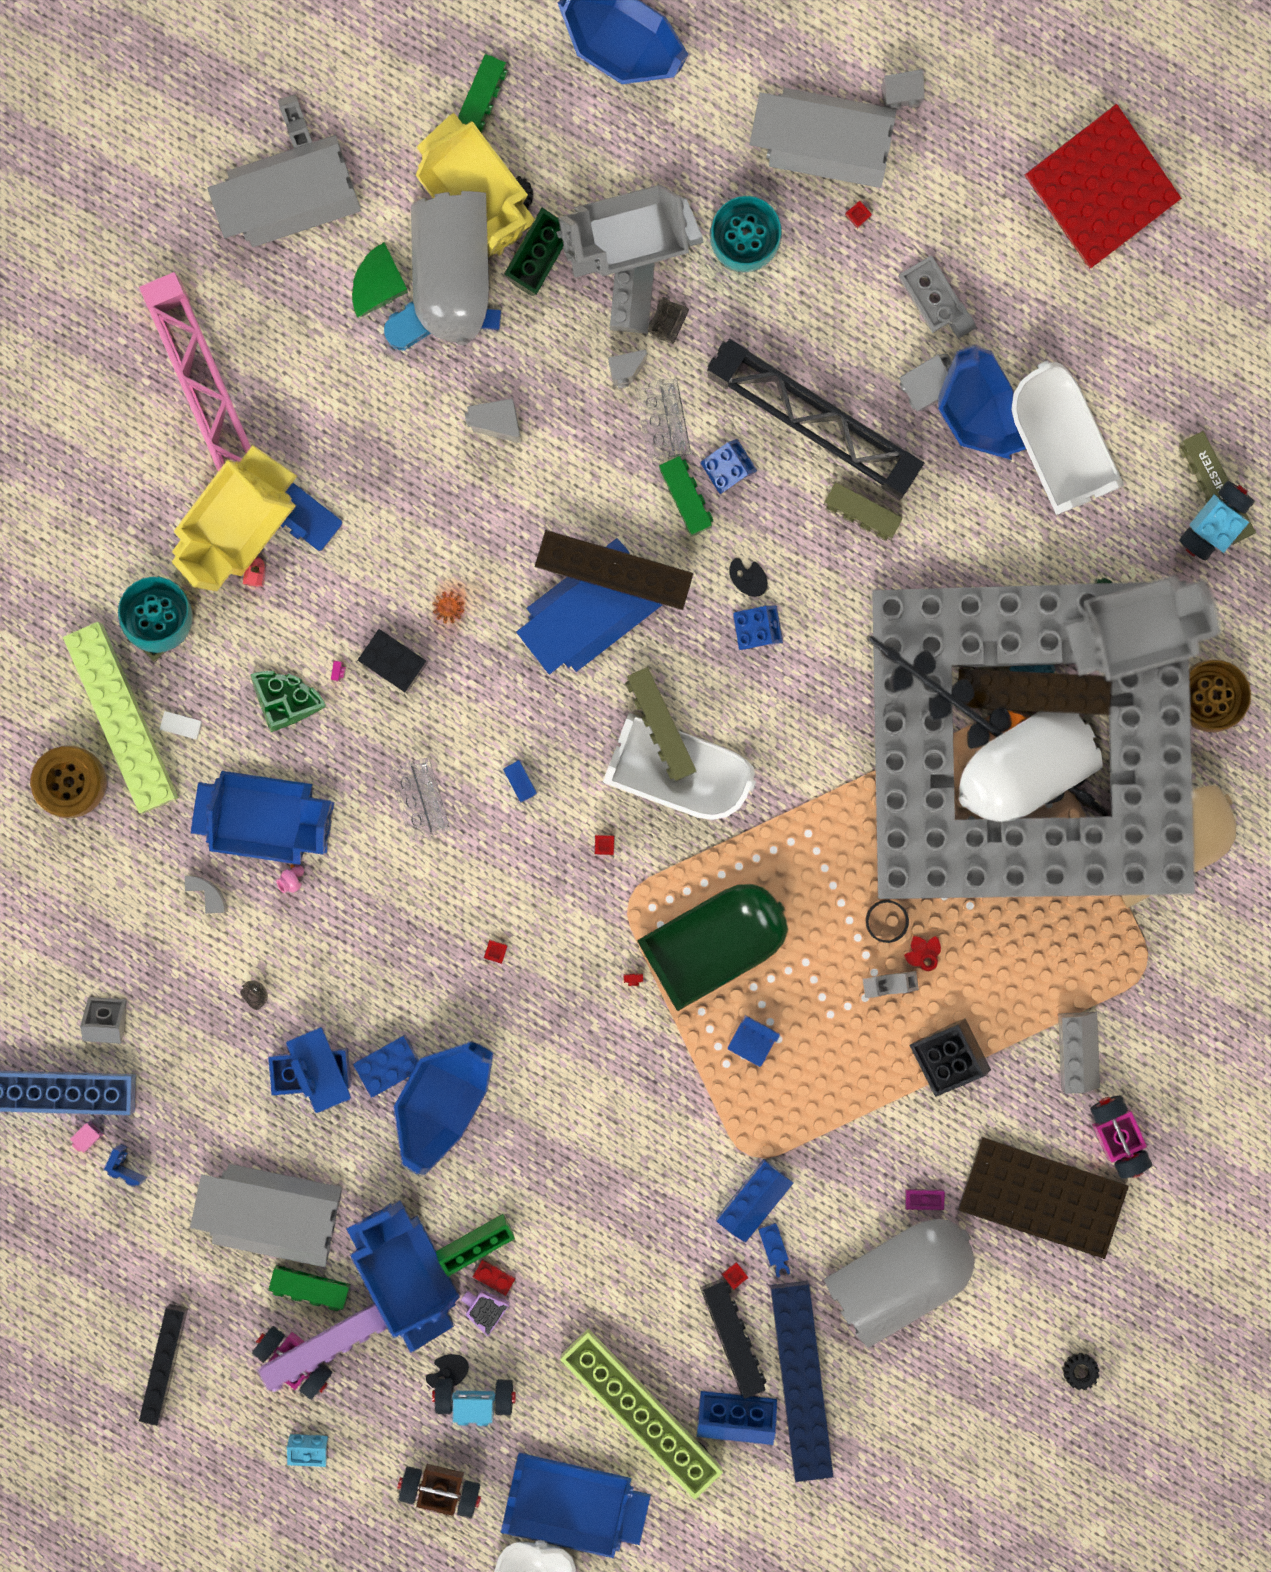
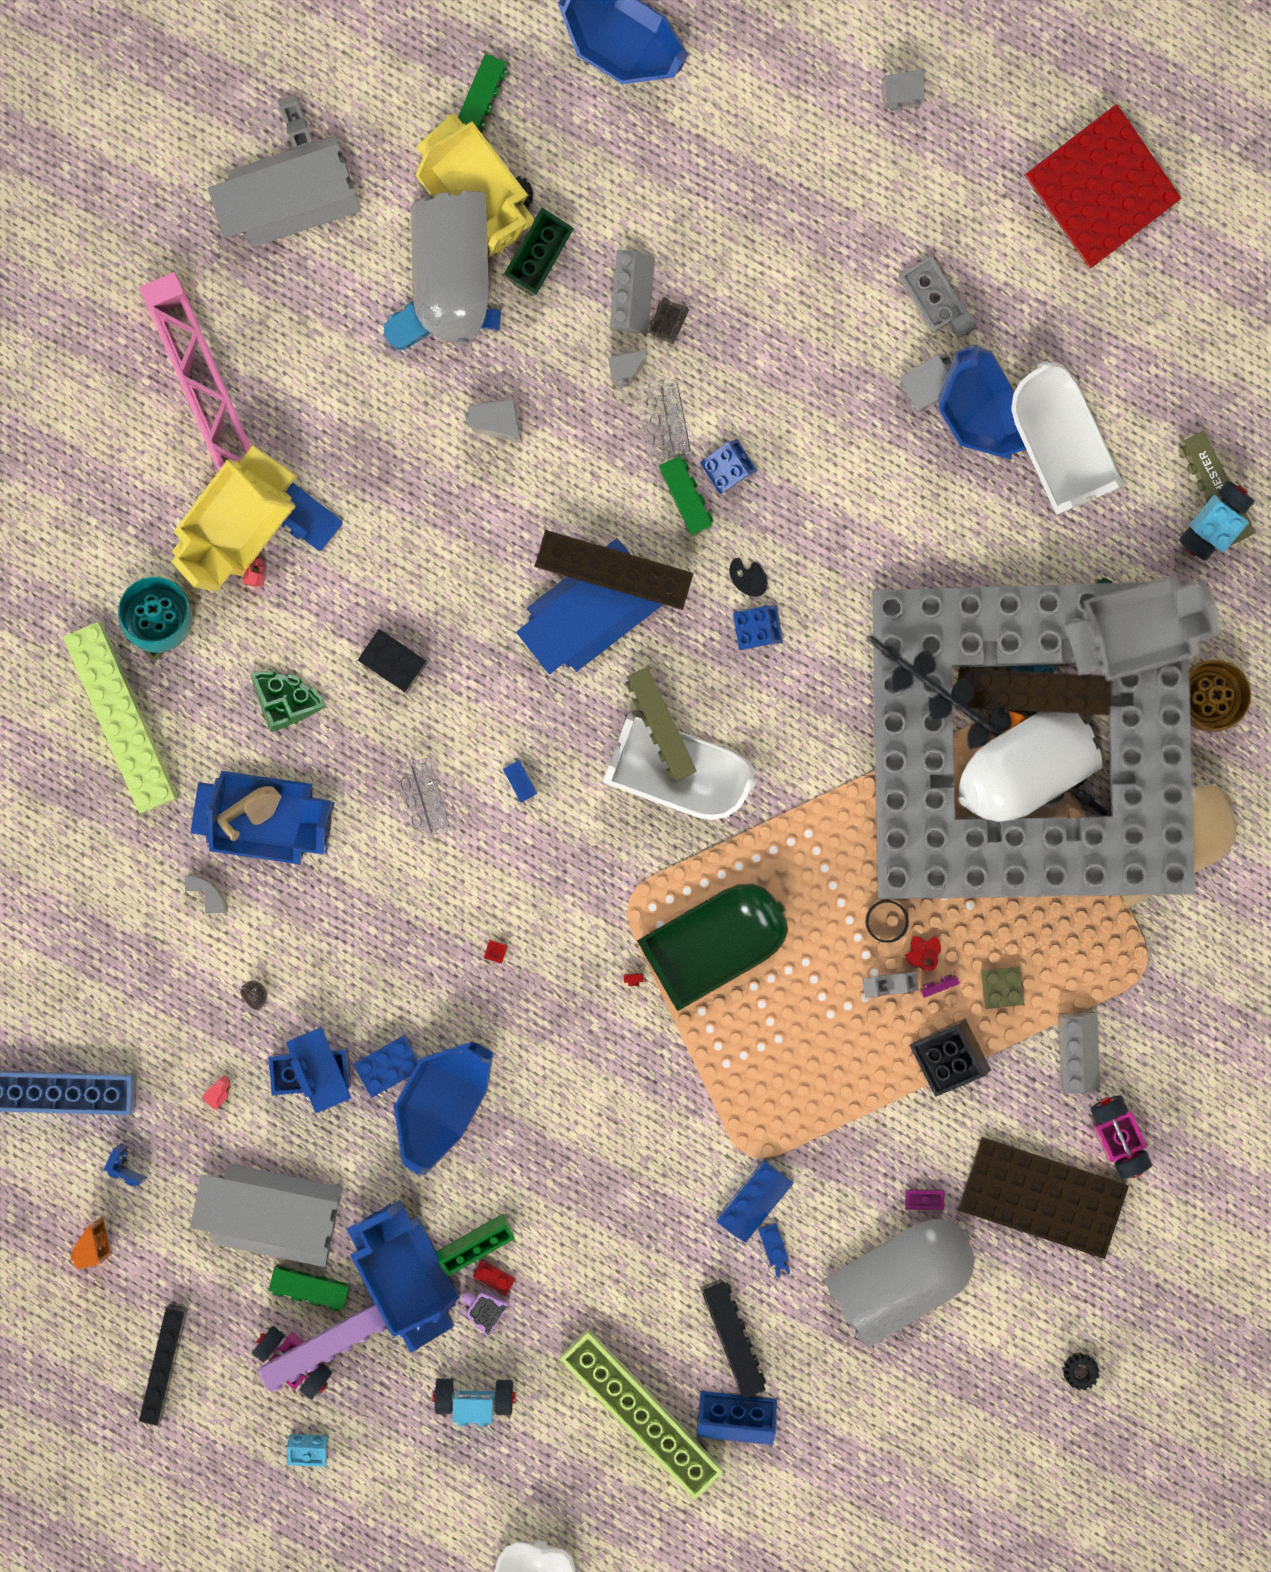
pearl gold wheel [30,746,107,818] -> none
bright pink brick [70,1121,104,1153] -> none
light grey slope [80,997,127,1044] -> none
white tile [159,711,203,740] -> none
bright pink animal [276,864,304,893] -> none
dark pink plate [331,661,346,682] -> none
green brick [352,242,409,318] -> none
brick [397,1464,481,1518] -> none
black piece [426,1354,469,1388] -> none
clear orange gear [432,591,465,624] -> none
blue panel [501,1453,651,1558] -> none
light grey panel [557,185,704,278] -> none
red plate [595,835,614,855] -> none
black piece [707,338,925,500] -> none
teal wheel [709,196,782,272] -> none
red plate [722,1262,749,1290] -> none
blue bracket [727,1015,780,1067] -> none
light grey panel [749,88,896,188] -> none
dark blue brick [770,1280,834,1482] -> none
olive brick [823,482,903,541] -> none
red plate [845,201,872,229] -> none
none -> orange slope [70,1217,111,1270]
none -> coral rock [202,1076,231,1110]
none -> tan piece [217,786,281,841]
none -> magenta plate [919,974,960,998]
none -> olive plate [981,966,1024,1009]

